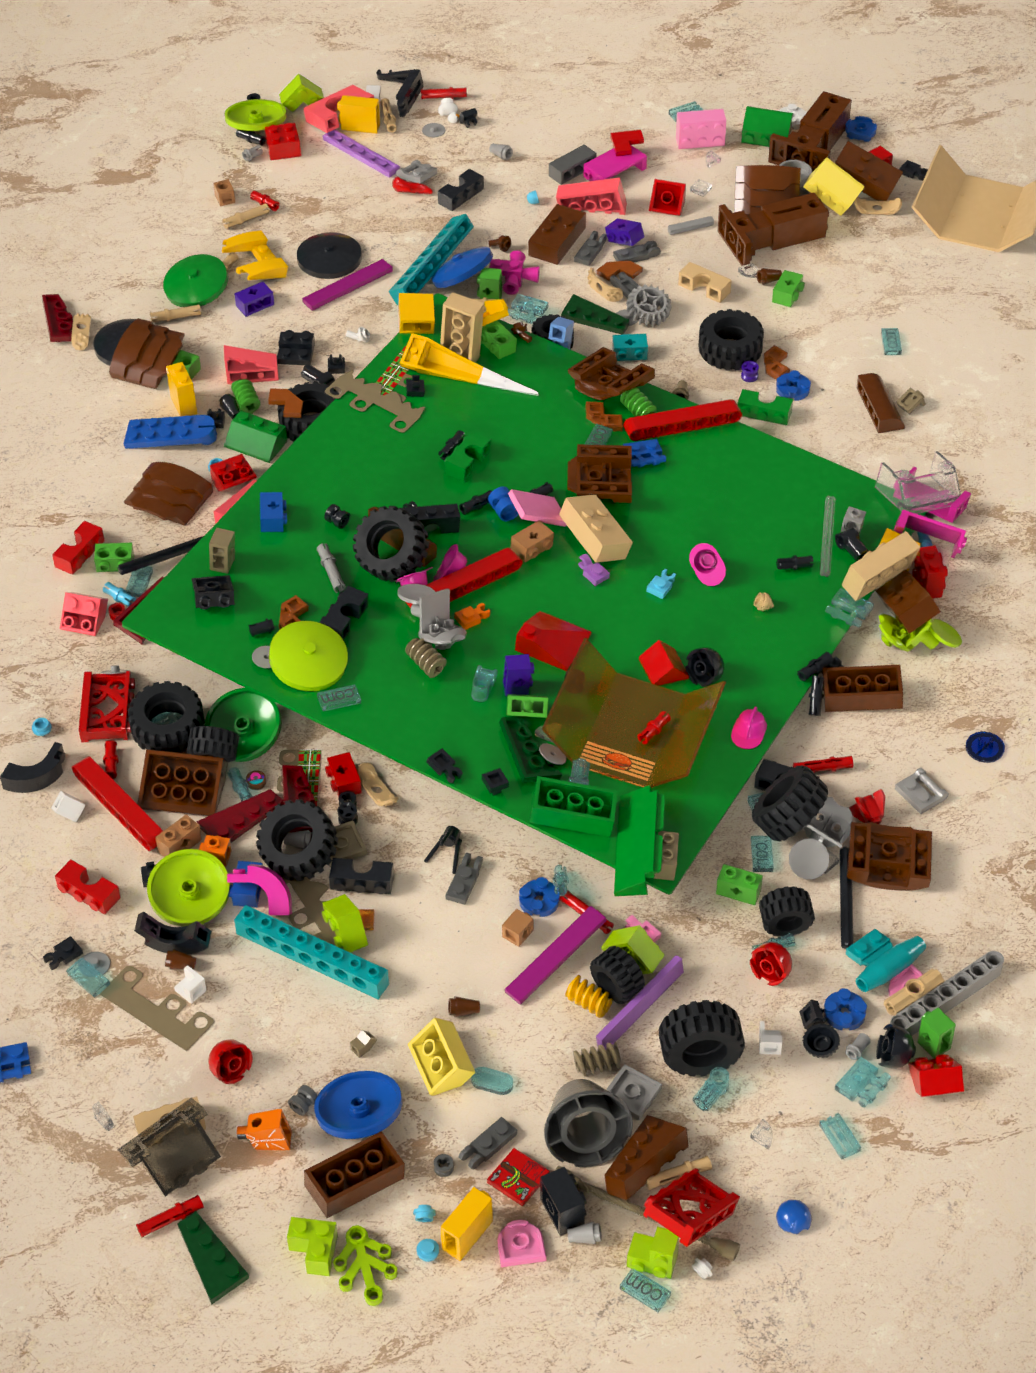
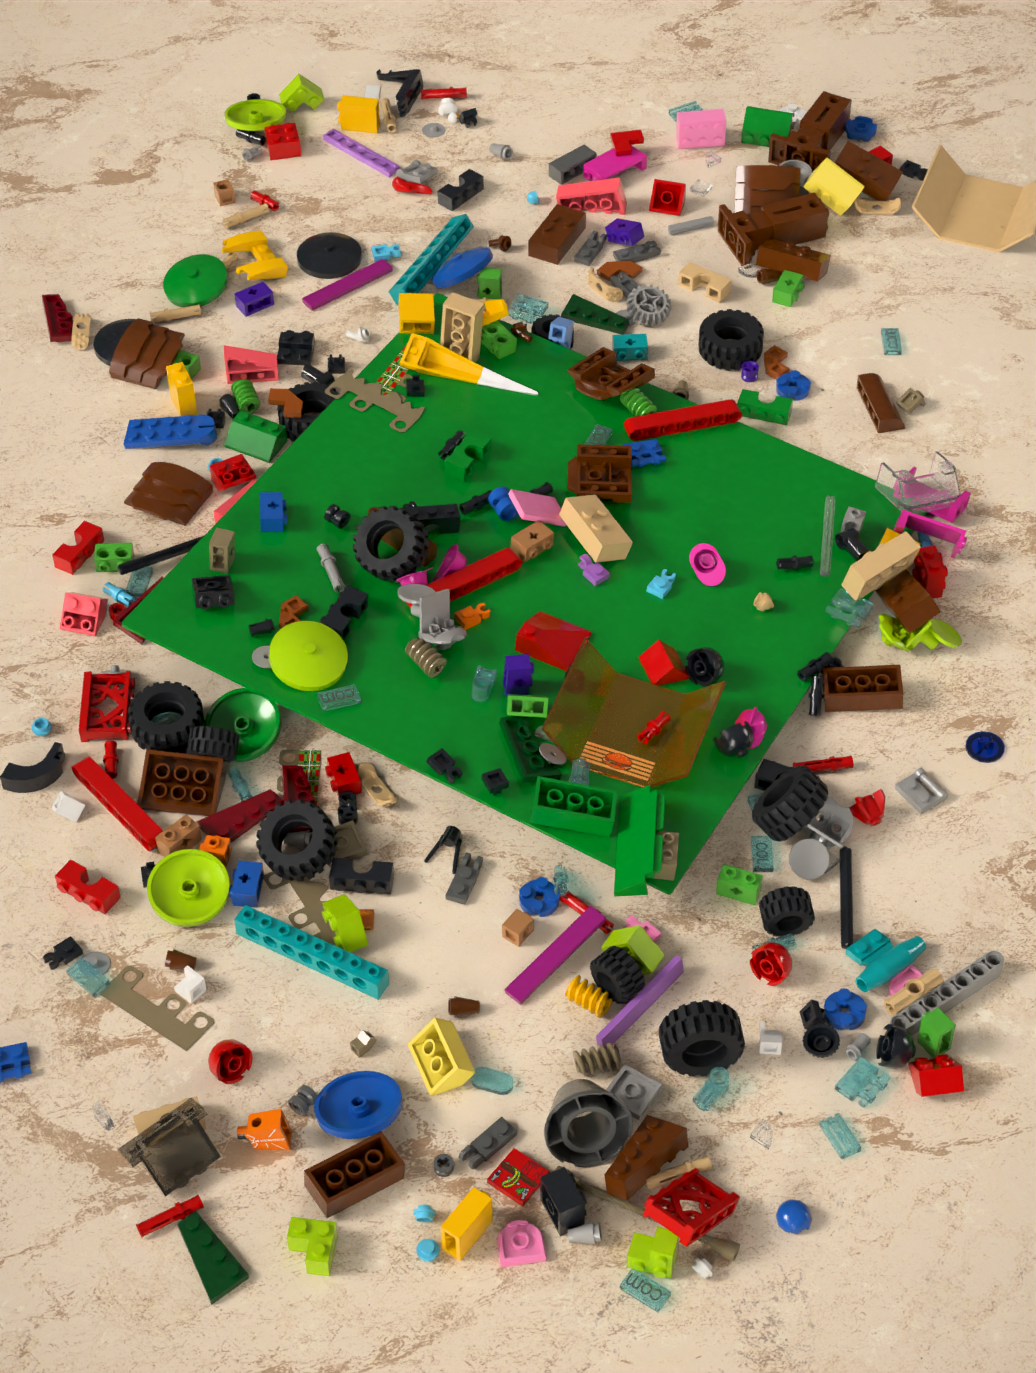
black arch [134,912,212,955] -> none
dark pink arch [227,864,292,915] -> none
reddish brown tile [246,770,266,790] -> none
coral arch [303,85,374,133] -> none
lime plant [333,1225,398,1306] -> none
dark pink brick [489,250,540,295] -> none
dark orange tile [585,402,623,431] -> none
reddish brown slope [847,822,932,891] -> none
none -> medium azure plate [371,244,401,262]
none -> black cylinder [713,721,754,758]
none -> reddish brown brick [756,238,831,282]

